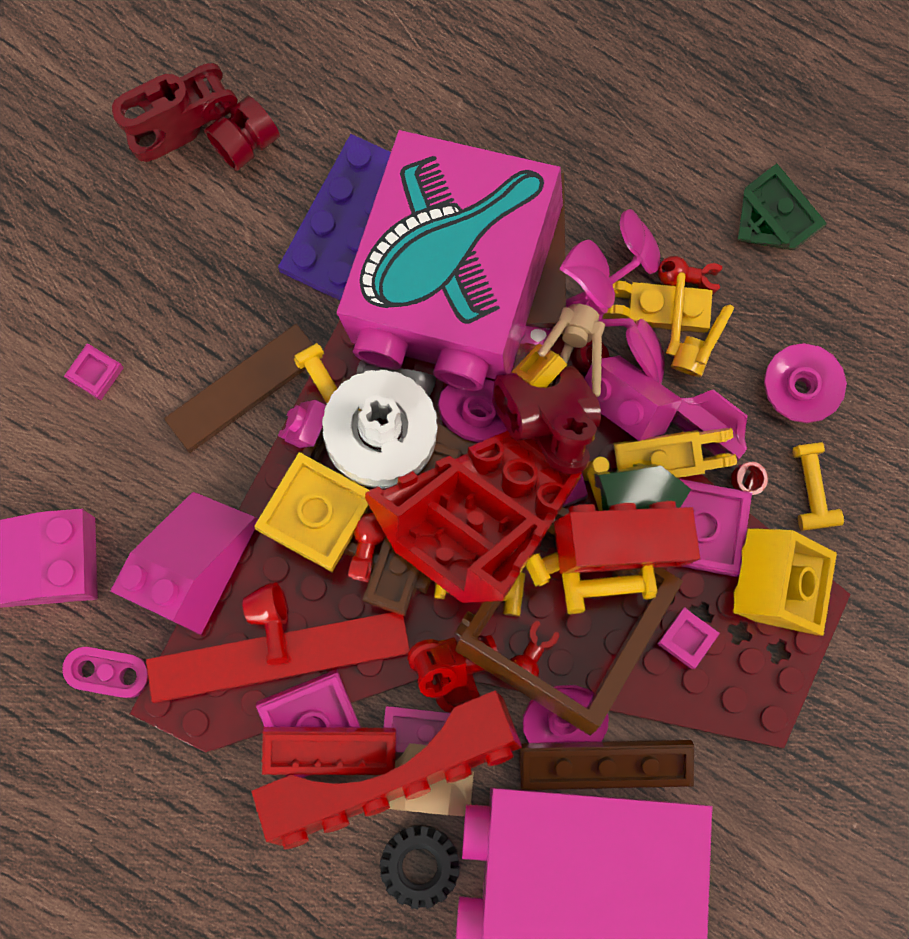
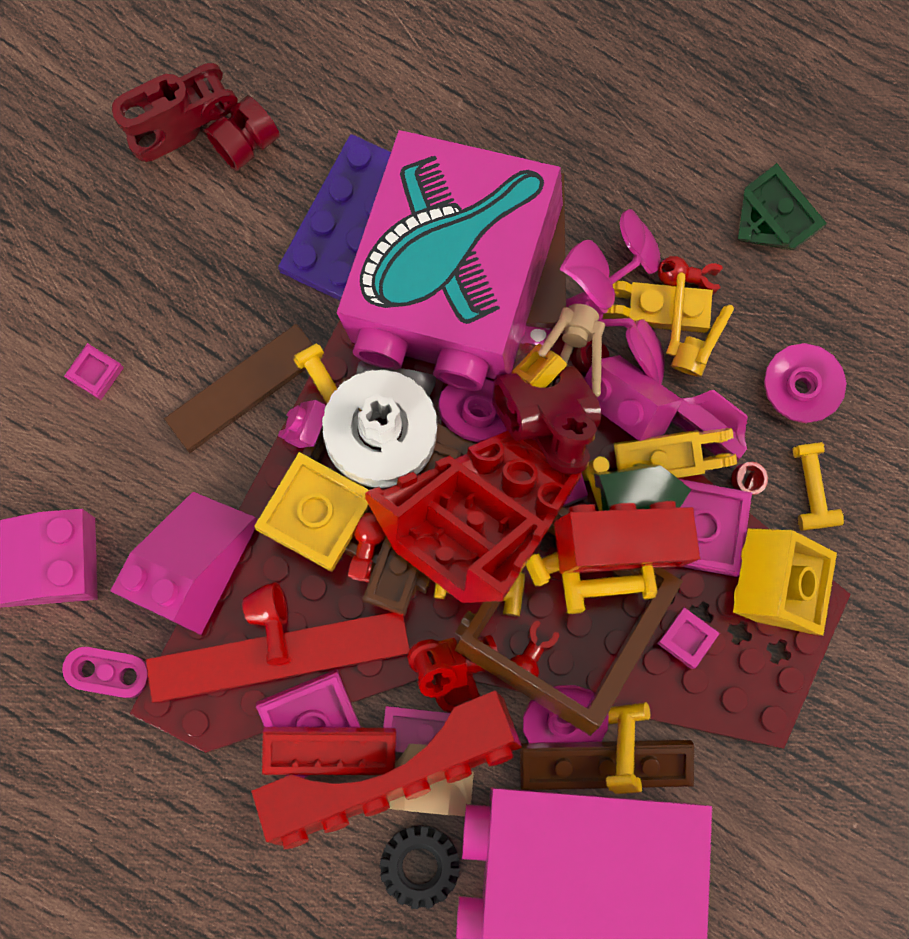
none -> yellow piece [606,703,650,794]

